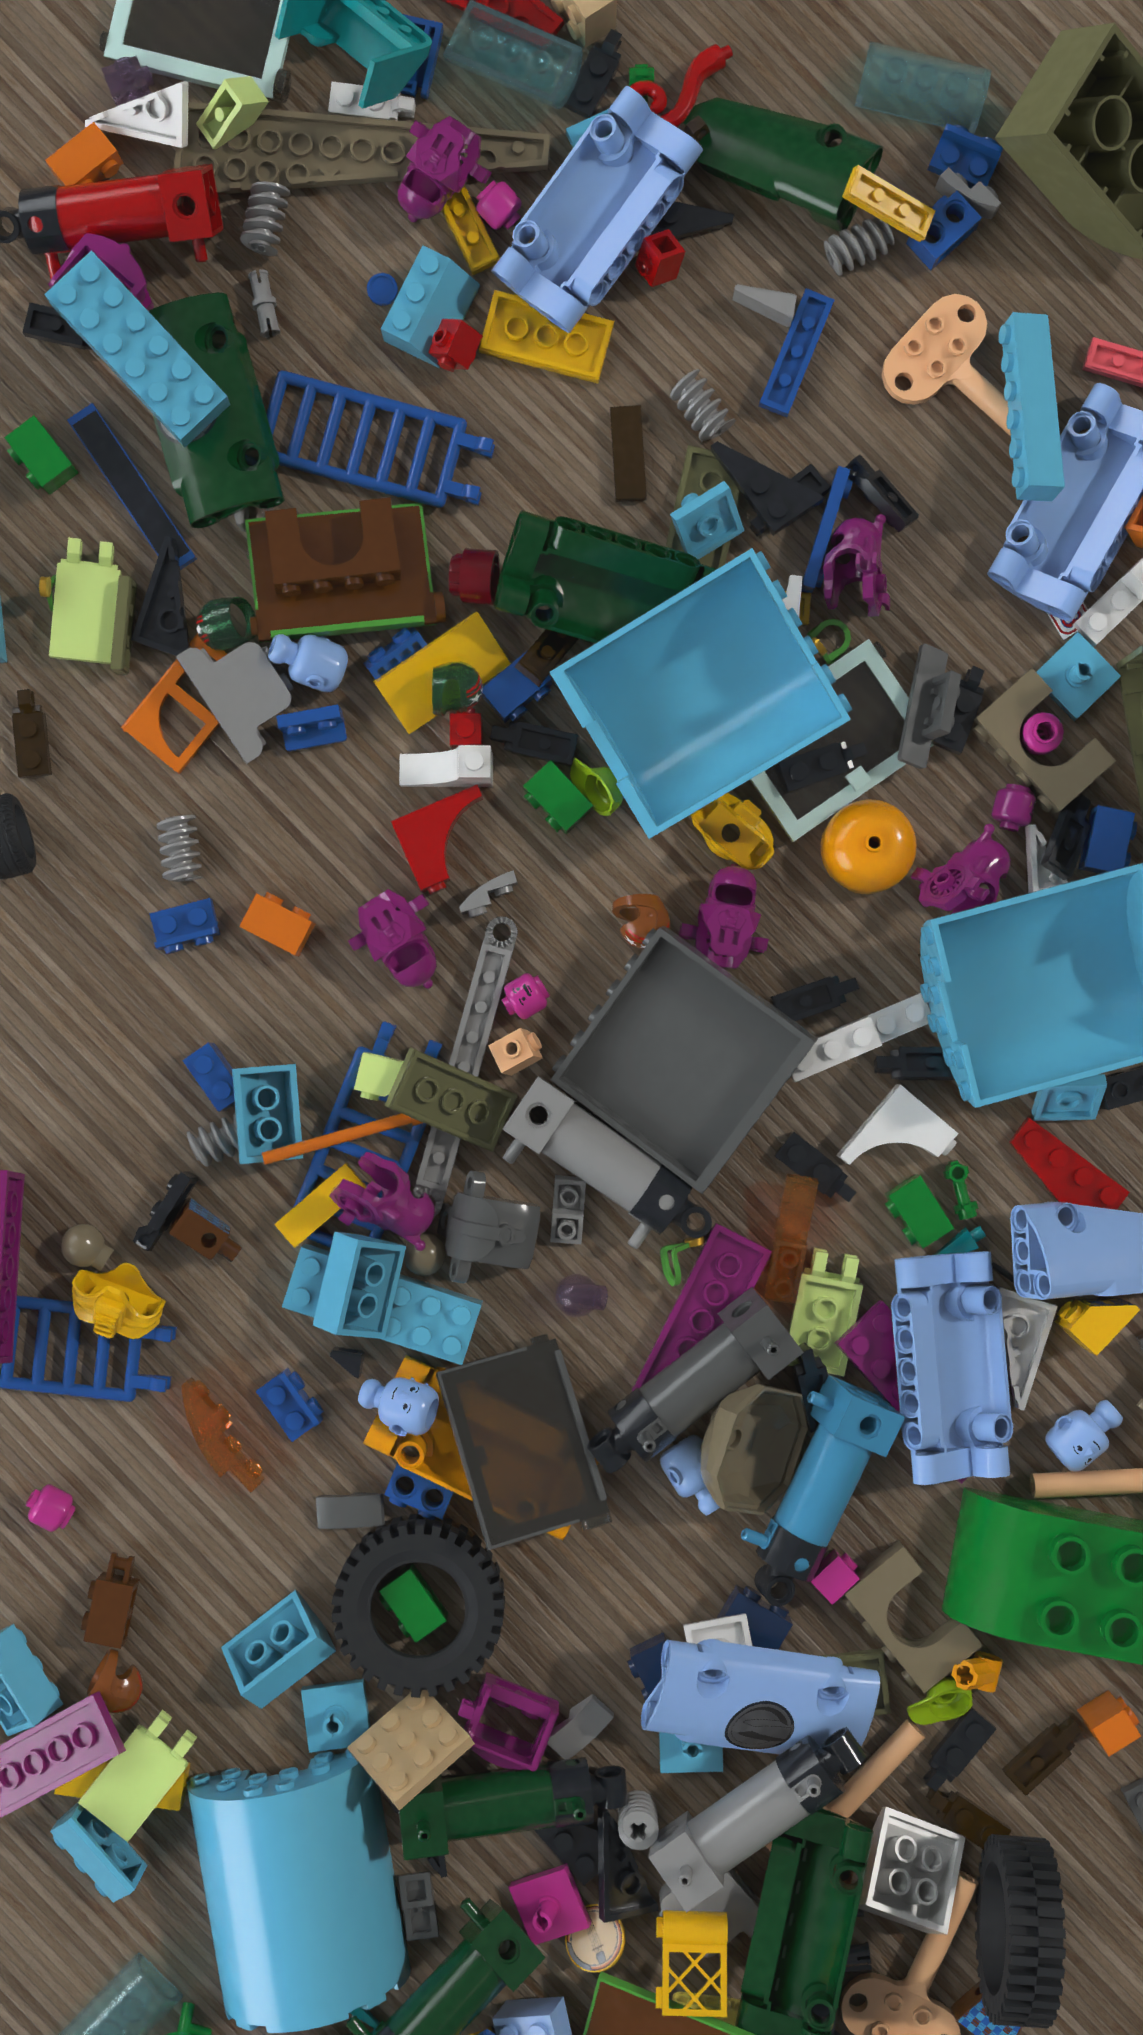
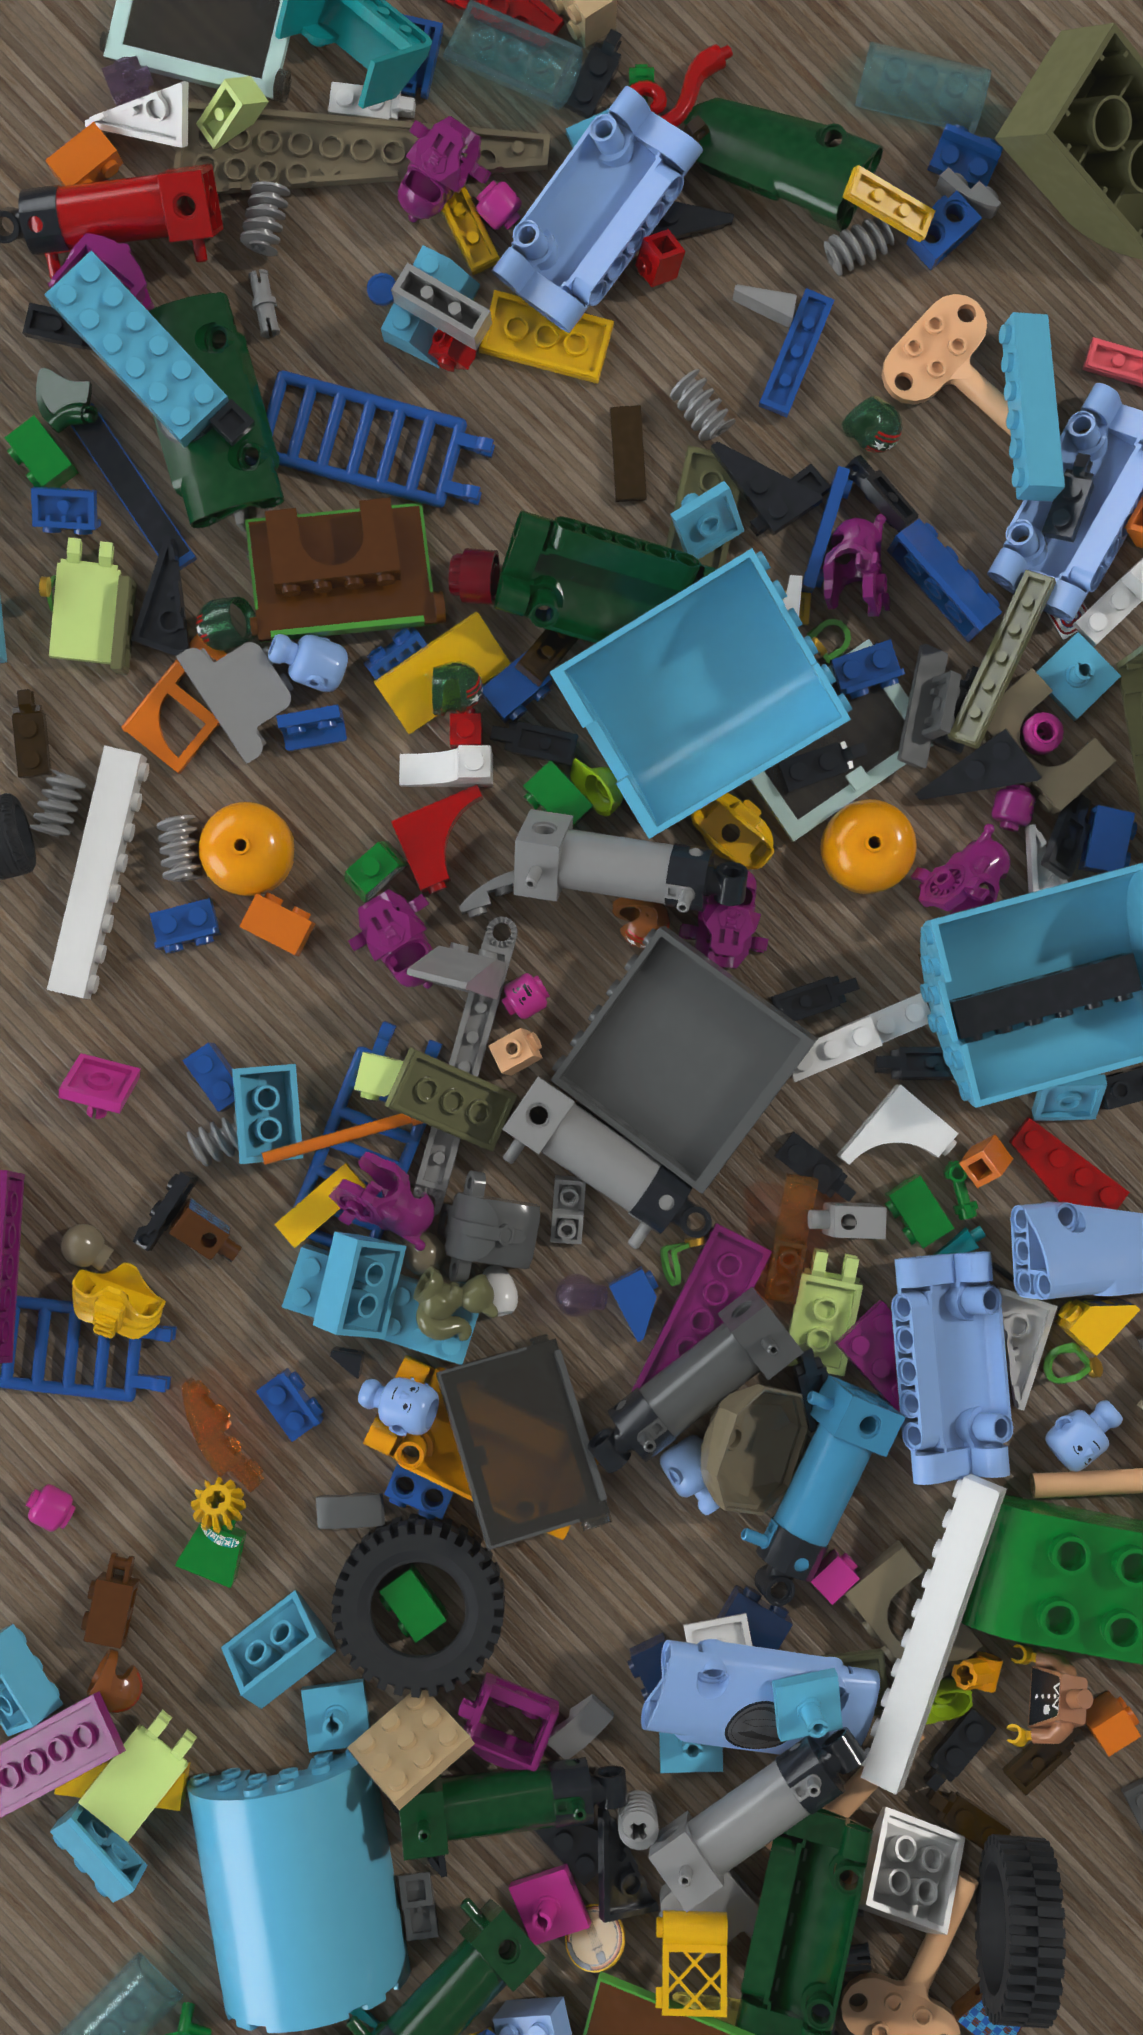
none -> light grey piece [29,768,86,838]
none -> blue bracket [31,487,101,535]
none -> arm [36,368,98,434]
none -> white brick [47,745,149,999]
none -> dark pink tile [58,1053,141,1119]
none -> green torso [175,1511,246,1588]
none -> yellow gear [191,1477,246,1534]
none -> light orange cylinder [199,802,294,896]
none -> black plate [209,399,255,447]
none -> green torso [344,841,409,903]
none -> light grey brick [391,262,492,351]
none -> light grey slope [406,942,506,999]
none -> olive animal [413,1266,498,1341]
none -> white animal [483,1265,518,1317]
none -> light grey piece [514,809,748,913]
none -> blue slope [608,1266,659,1342]
none -> medium azure tile [772,1668,843,1742]
none -> light grey torso [808,1202,887,1239]
none -> blue bracket [830,639,905,699]
none -> clear green helmet [841,395,903,454]
none -> white brick [860,1474,1007,1795]
none -> blue slope [887,518,1002,643]
none -> black wing [915,728,1042,800]
none -> olive tile [947,570,1056,749]
none -> black brick [949,953,1143,1043]
none -> orange brick [959,1134,1013,1188]
none -> nougat torso [1006,1644,1093,1747]
none -> black hinge [1042,453,1094,542]
none -> bright green piece [1043,1342,1103,1384]

